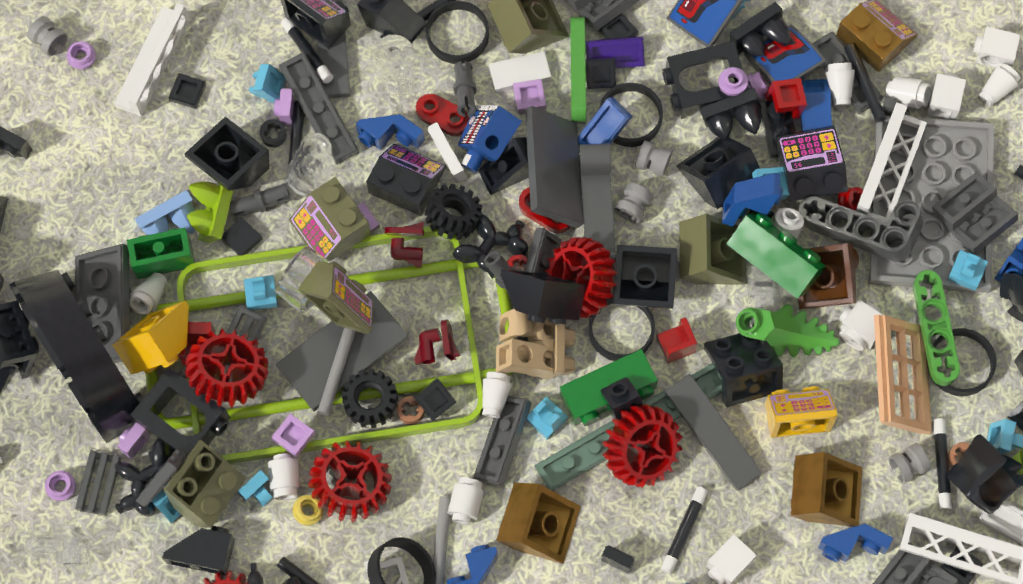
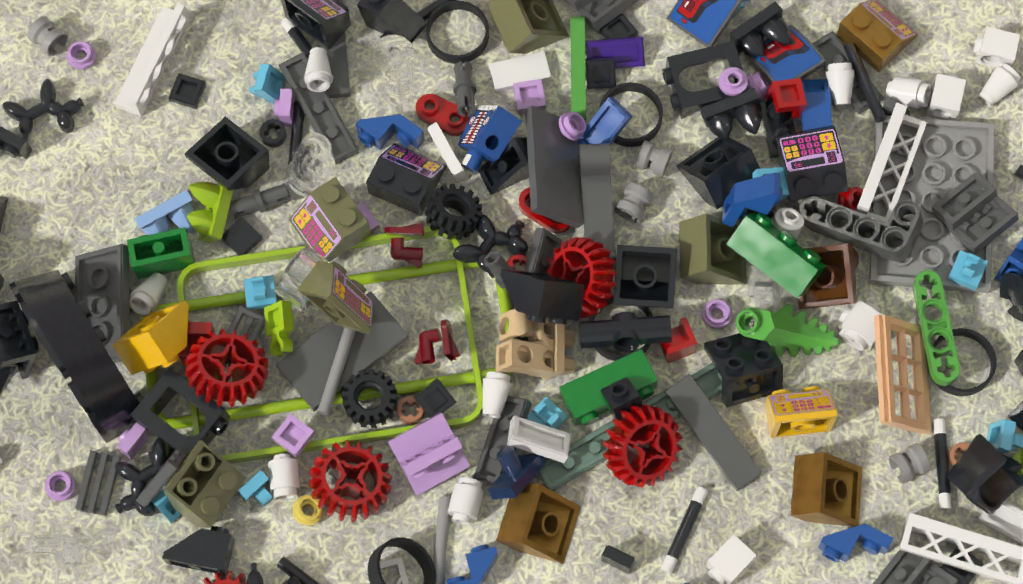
none -> black piece [2,79,85,142]
none -> lime plate [264,300,294,357]
none -> white cone [304,47,333,92]
none -> lavender bracket [387,412,470,496]
none -> dark blue tile [487,447,547,500]
none -> white tile [507,415,571,463]
none -> lavender plate [559,112,586,141]
none -> black piece [579,312,672,352]
none -> lavender plate [702,299,732,329]

